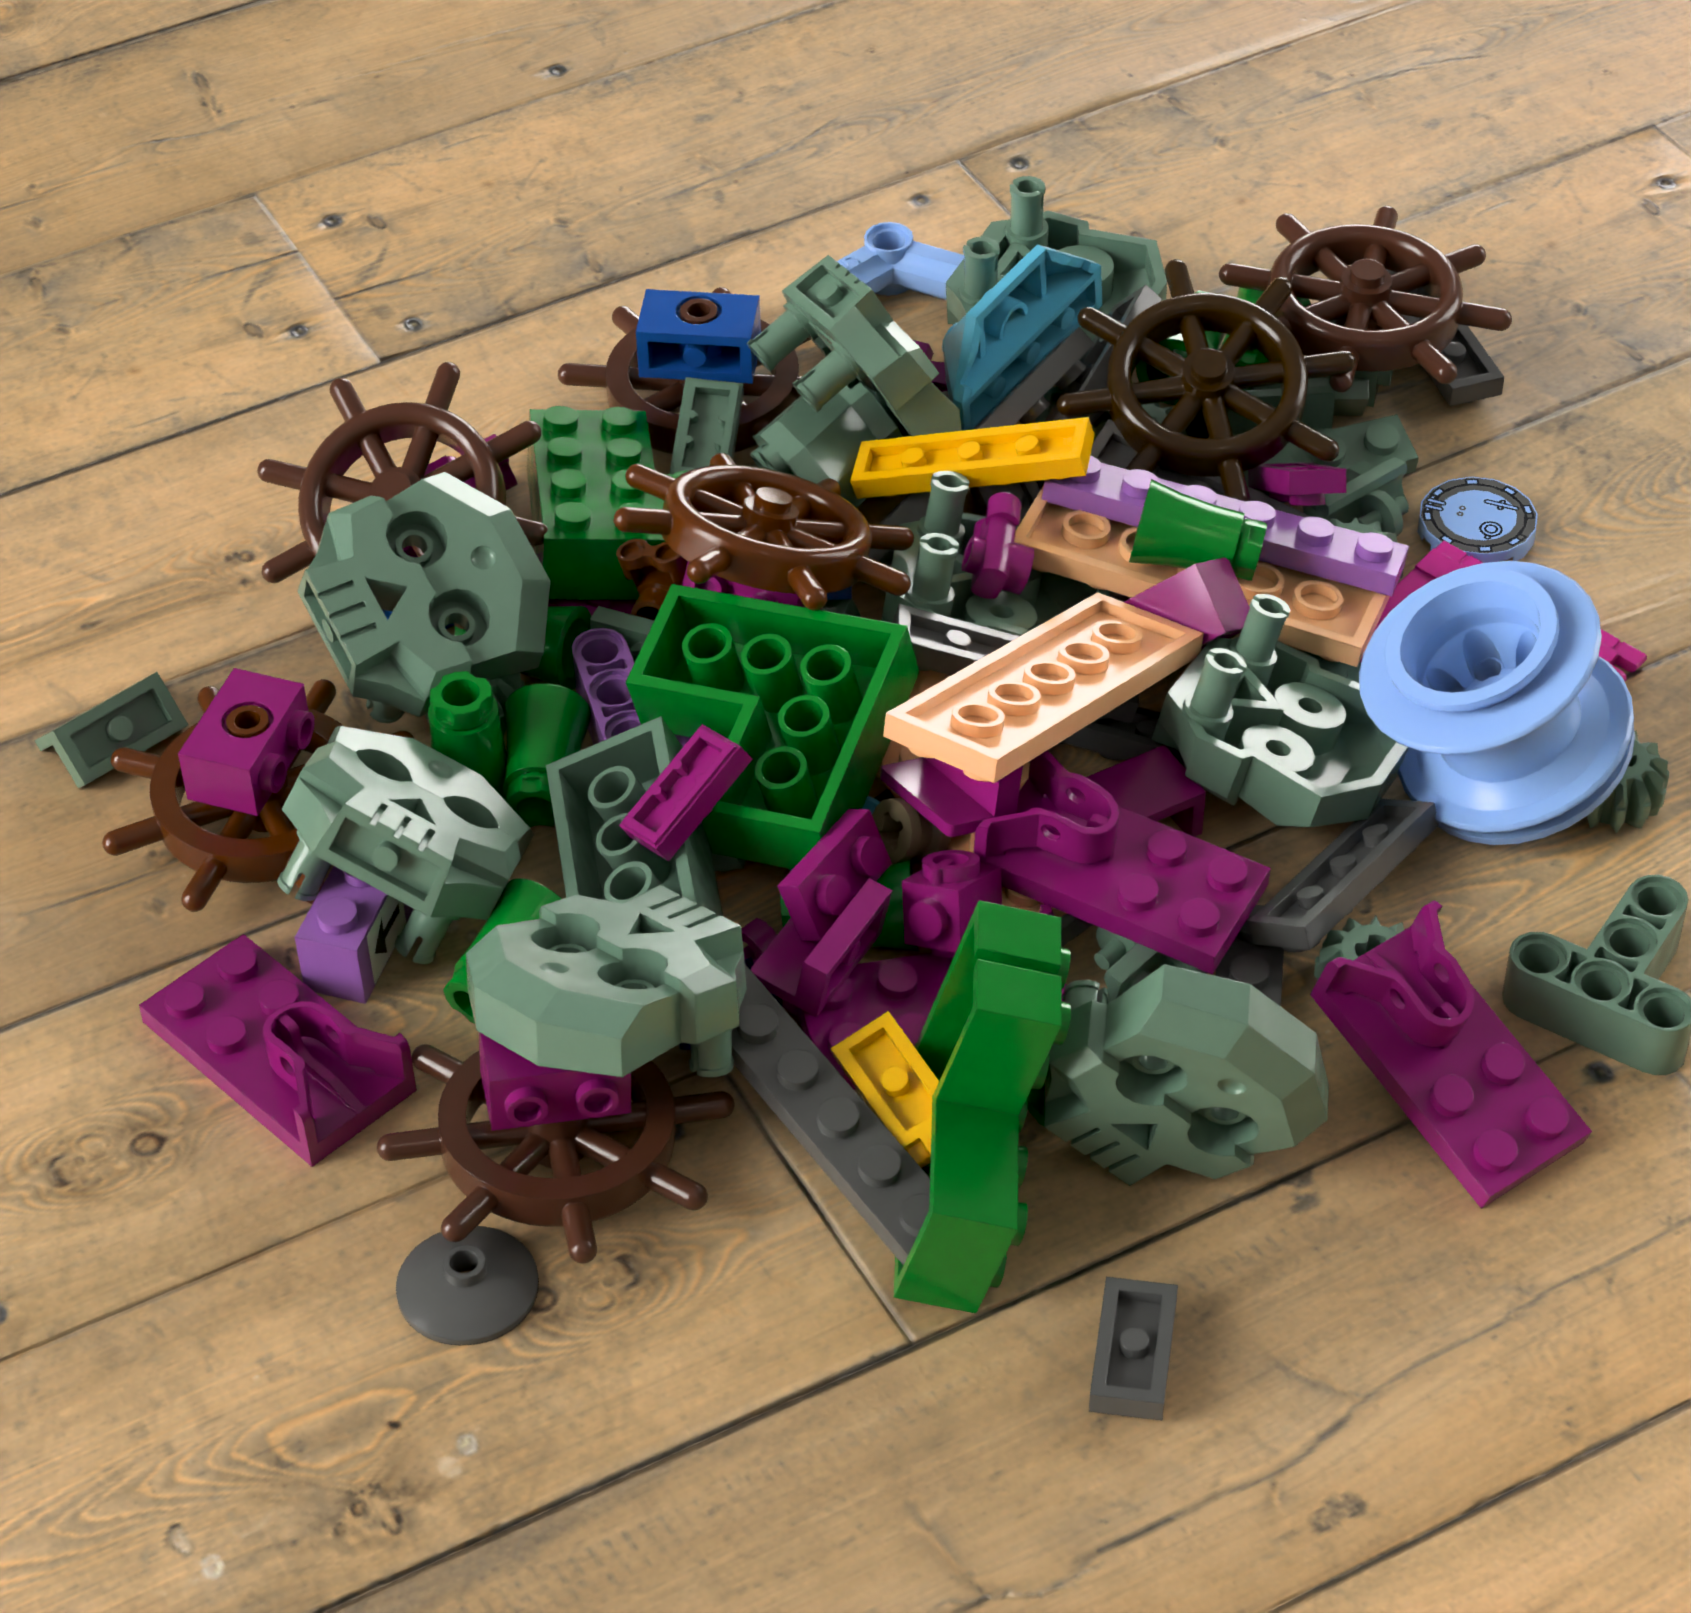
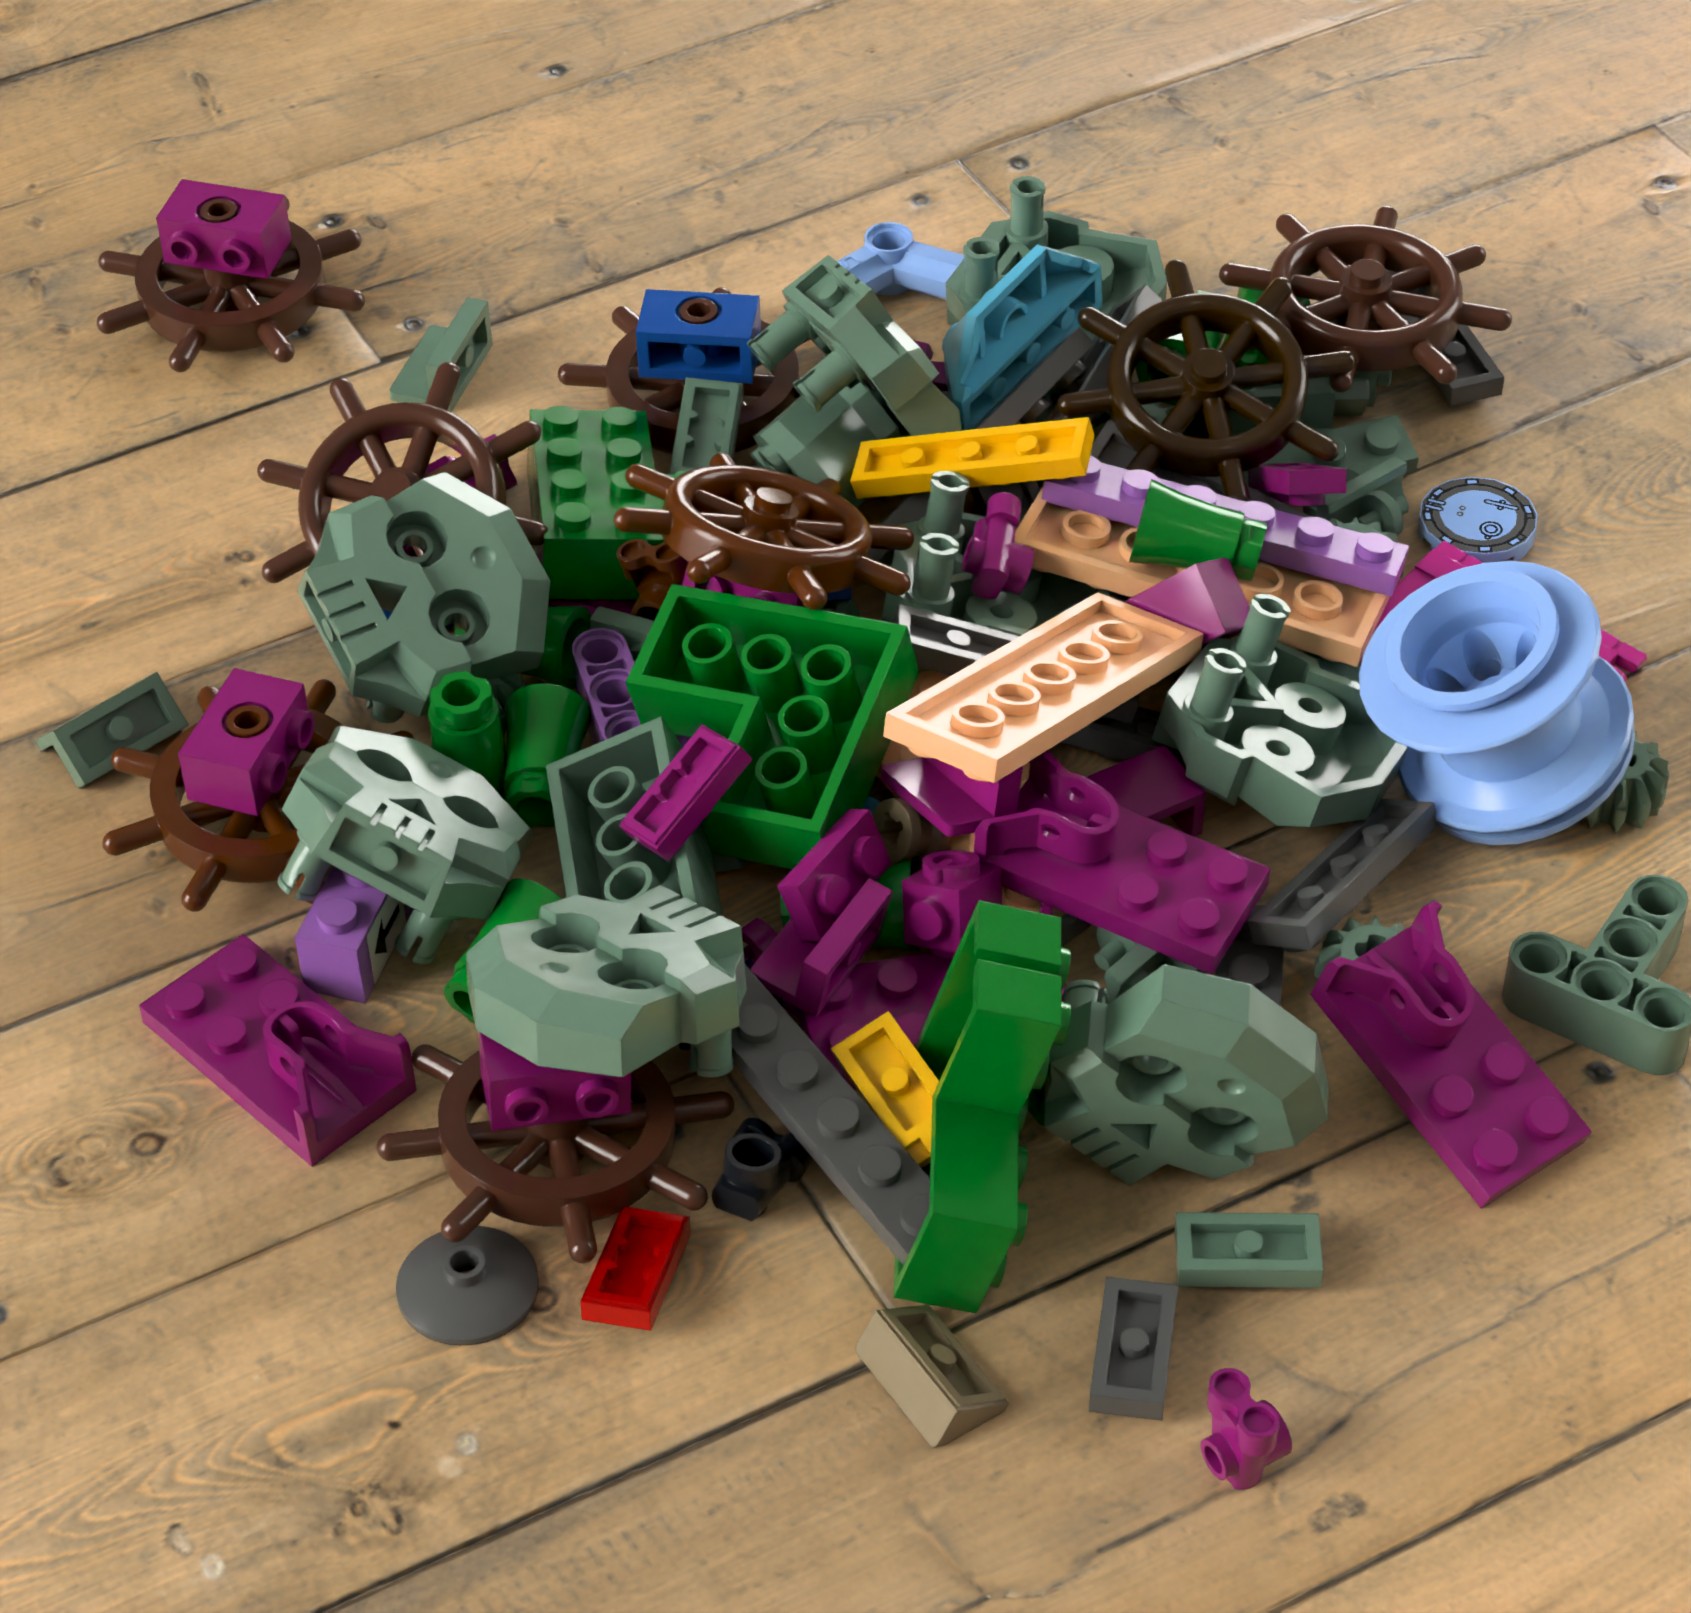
none -> reddish brown brick [97,179,365,372]
none -> sand green panel [389,297,493,412]
none -> red plate [580,1206,691,1331]
none -> black plate [711,1118,814,1221]
none -> dark tan slope [856,1305,1009,1447]
none -> sand green plate [1175,1212,1323,1288]
none -> magenta plate [1200,1368,1292,1490]

